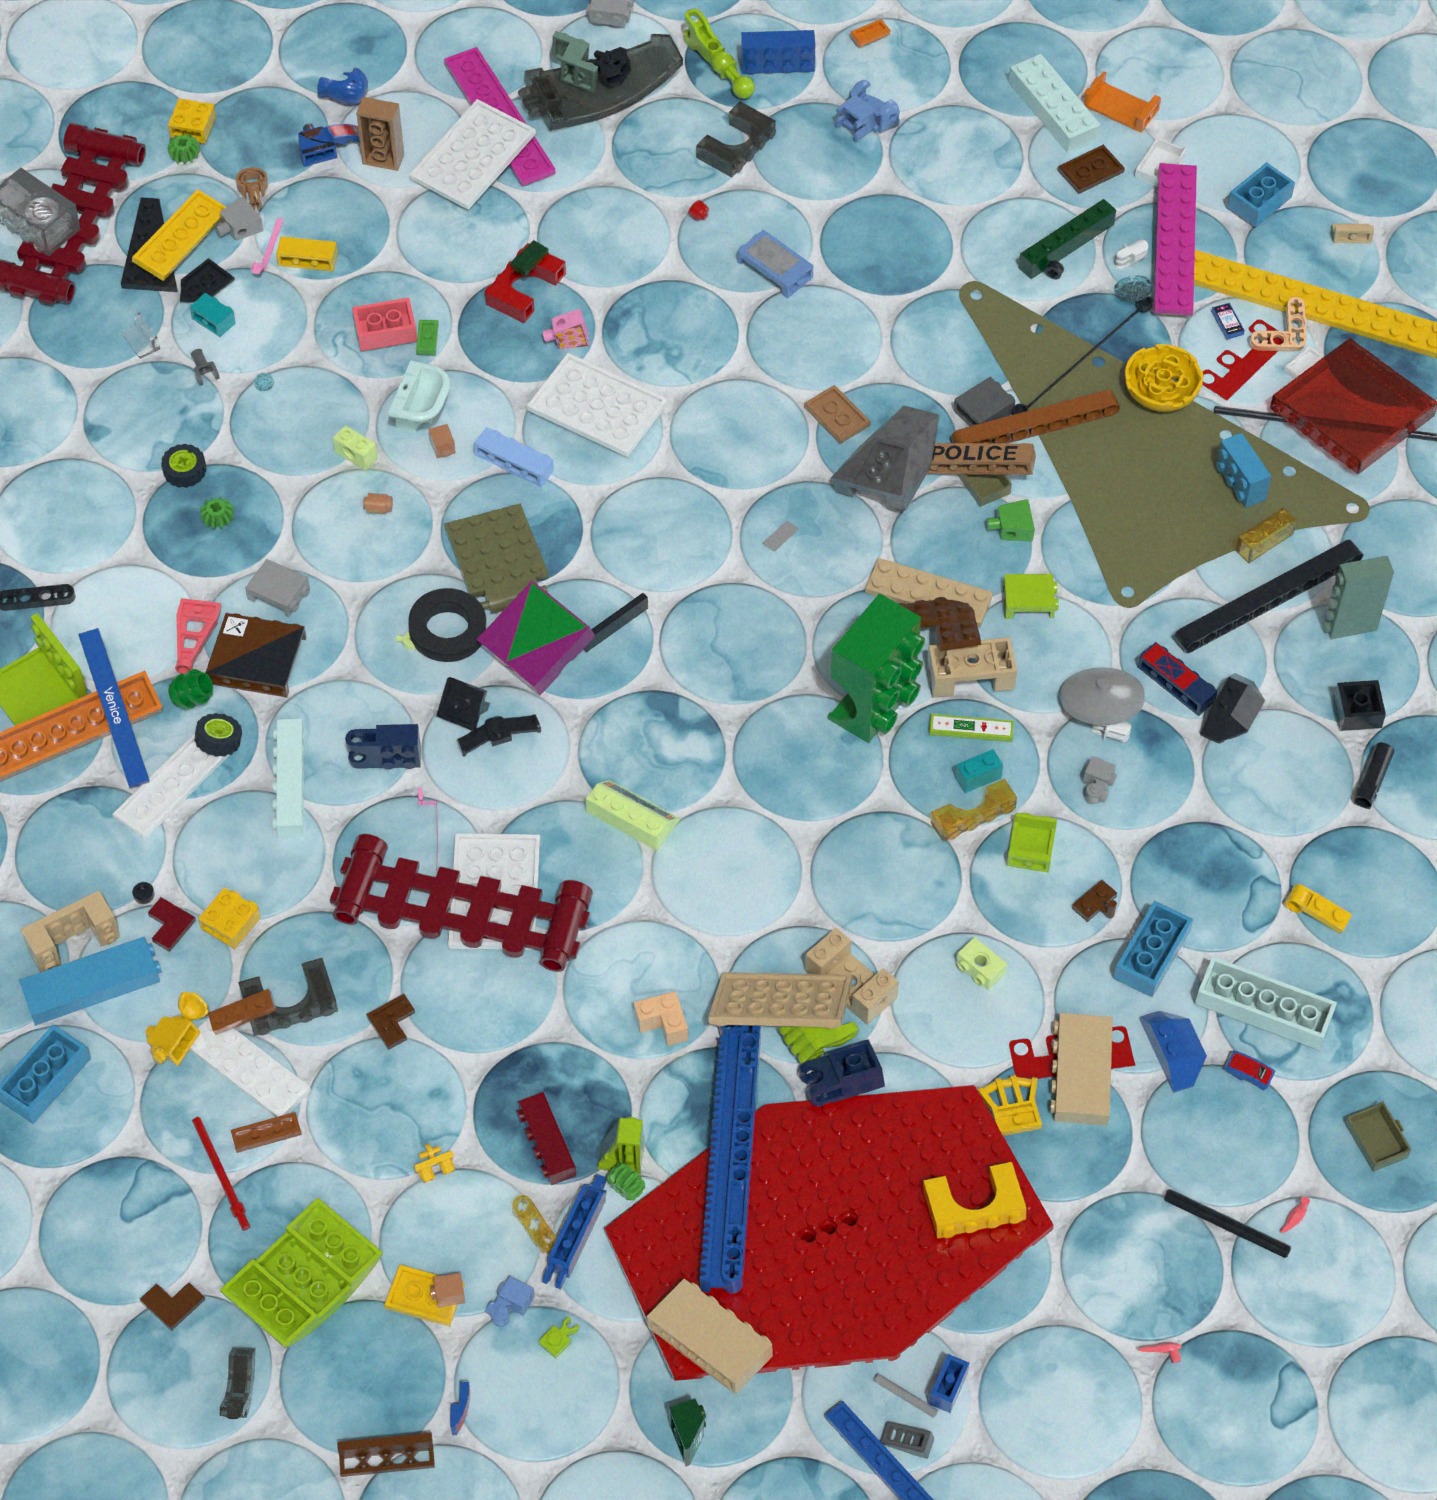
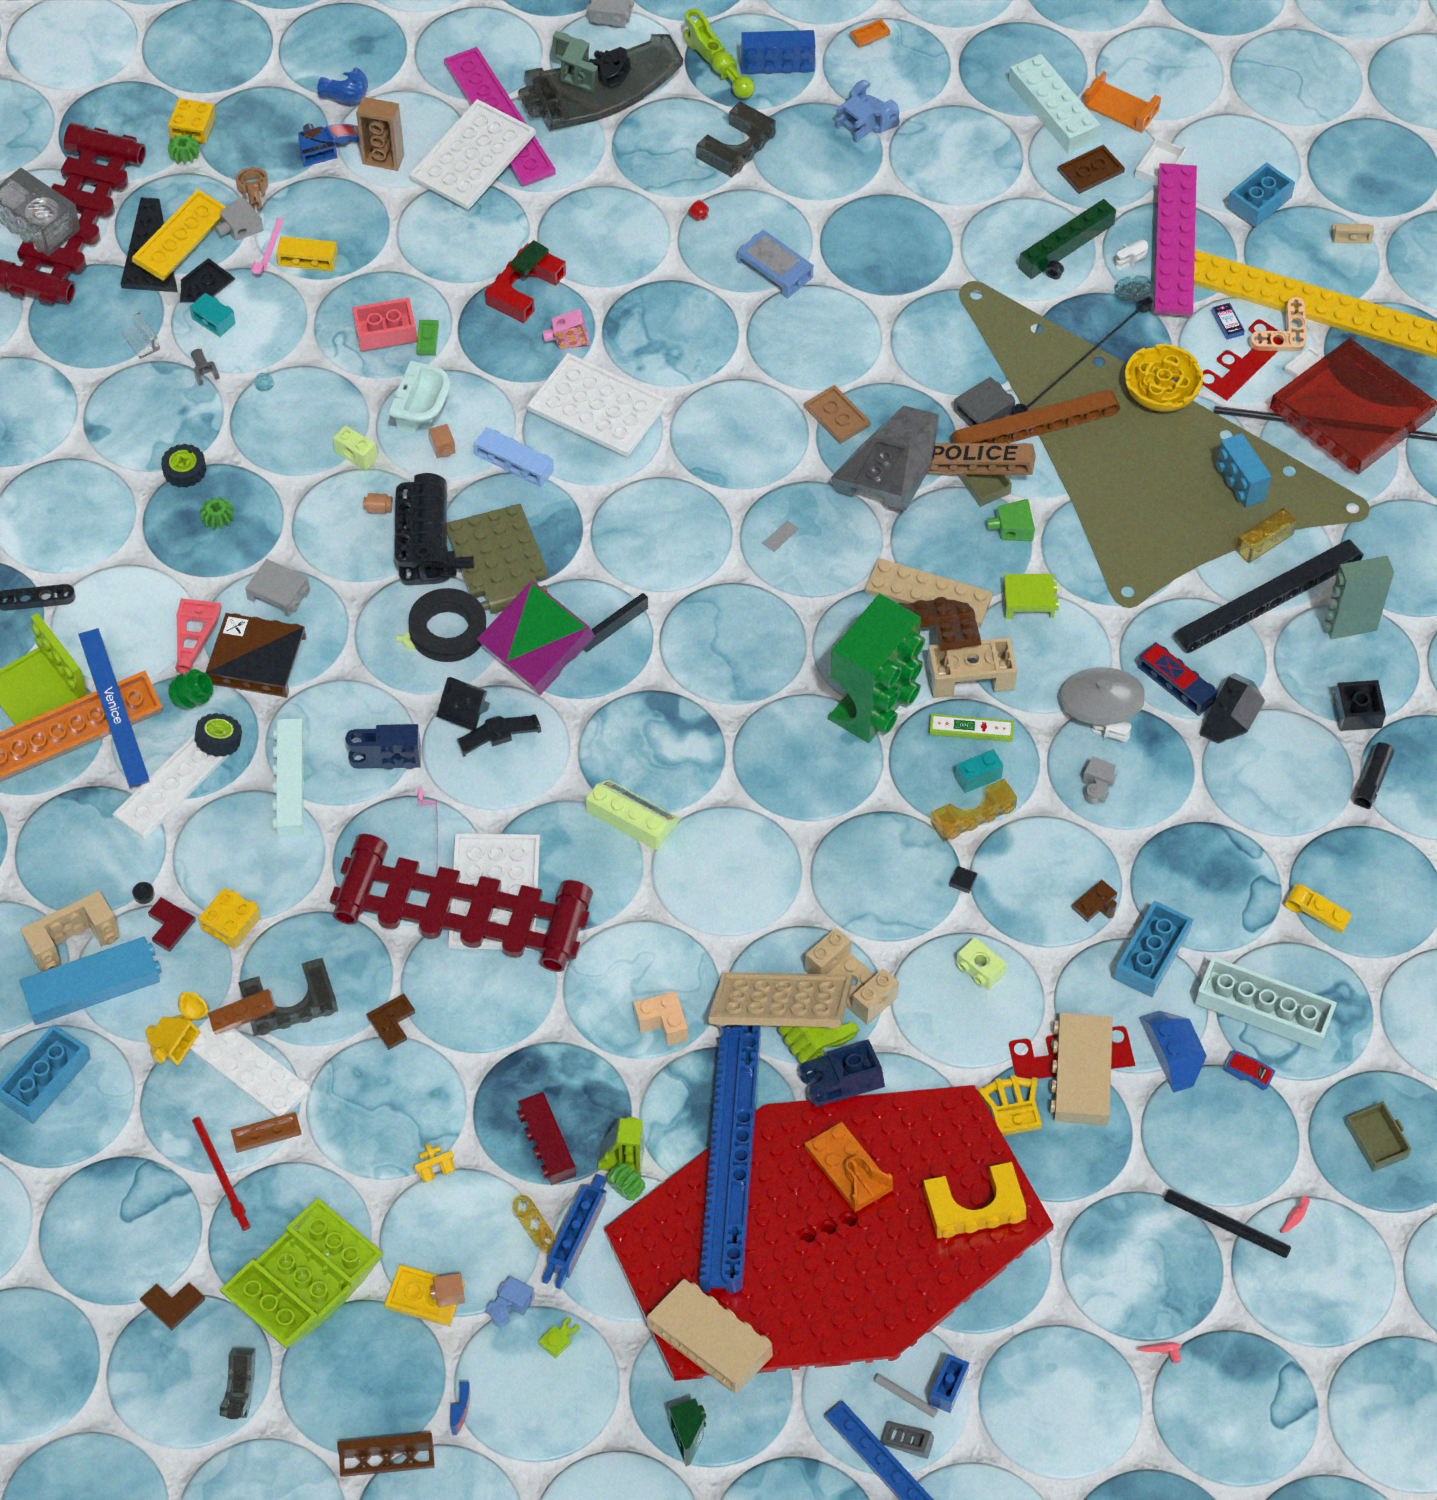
lime panel [1007,813,1057,873] -> none
none -> black piece [395,473,475,586]
none -> orange plate [805,1122,893,1212]
none -> black tile [950,866,978,894]

